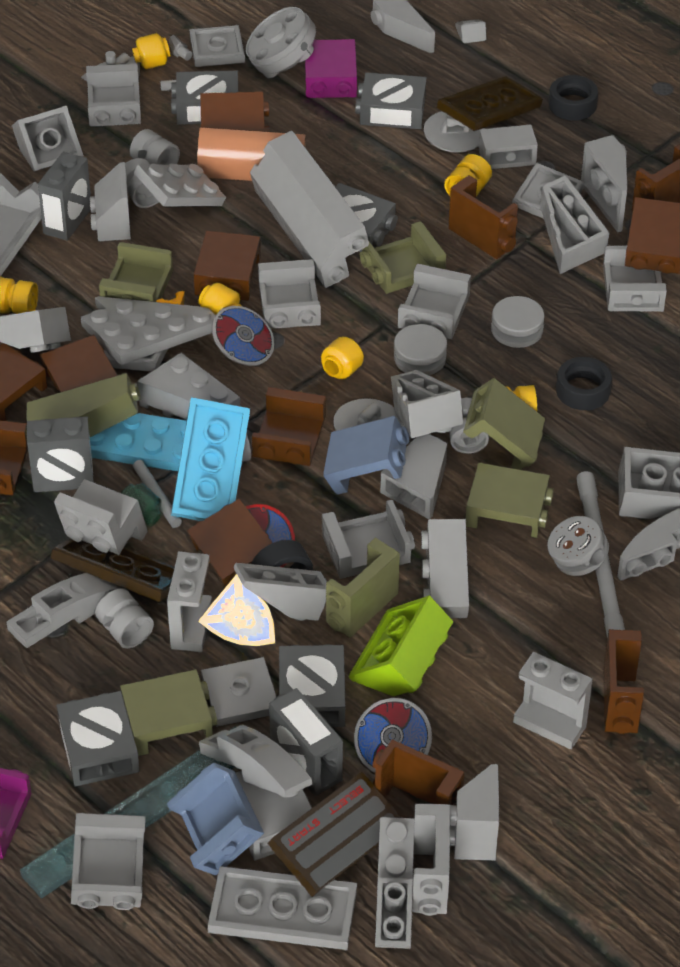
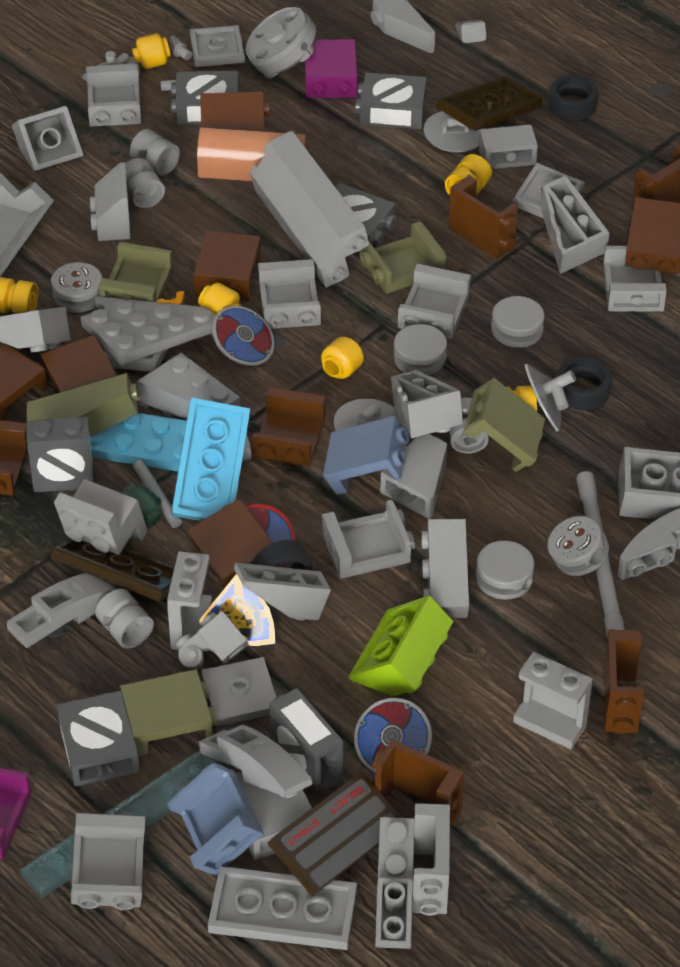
dark grey brick [38,151,91,241] -> none
light grey plate [134,163,226,206] -> none
dark grey brick [279,644,345,727] -> none
olive panel [326,537,400,638] -> none
light grey slope [450,764,499,861] -> none
olive panel [466,463,554,538] -> none
light grey slope [581,135,627,233] -> none
none -> light grey head [51,262,103,313]
none -> light grey brick [175,611,249,670]
none -> light grey head [476,541,534,600]
none -> light grey shield [524,364,576,432]

